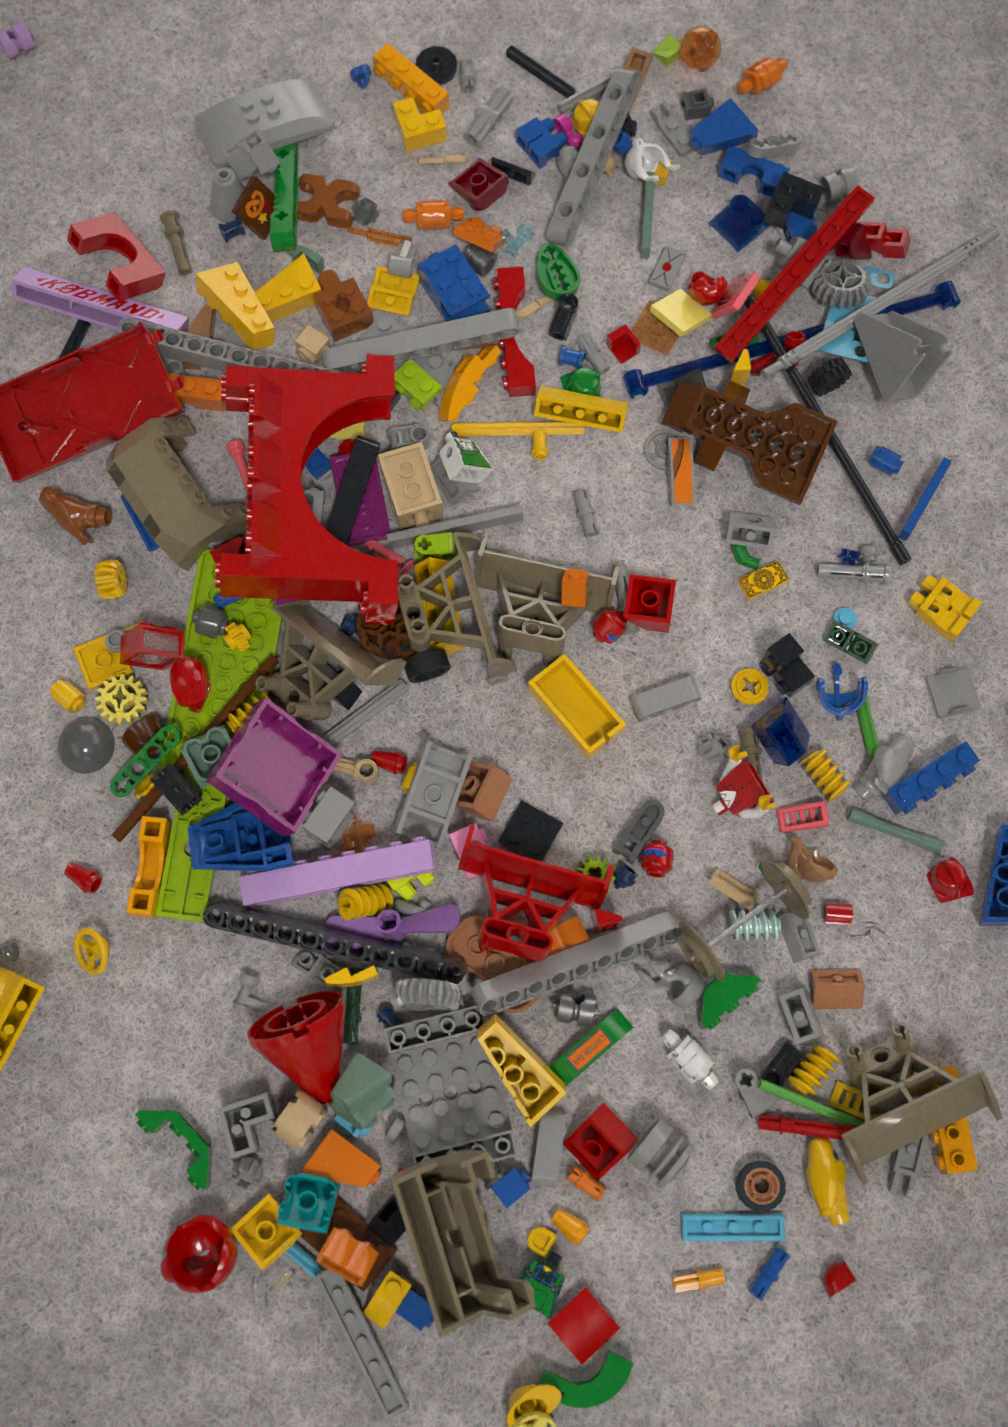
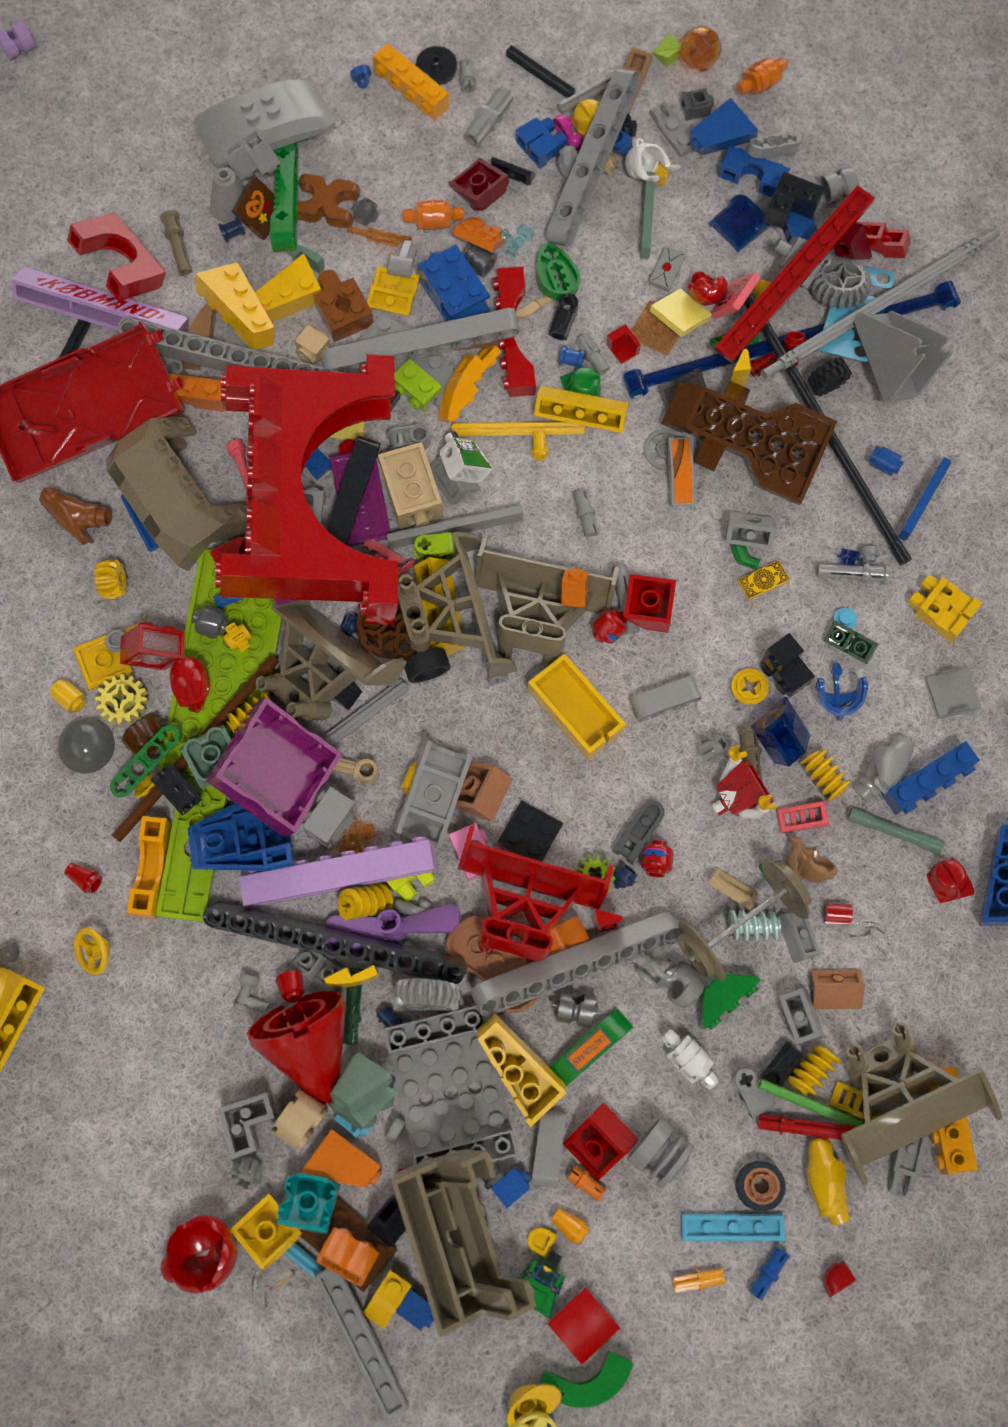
green slope [135,1111,213,1190] -> none
red cone [370,750,408,775] -> none
yellow brick [393,97,447,152] -> none
tan piece [418,154,468,165] -> none
bright green axle [857,696,879,759] -> none
none -> red hat [275,970,304,1003]

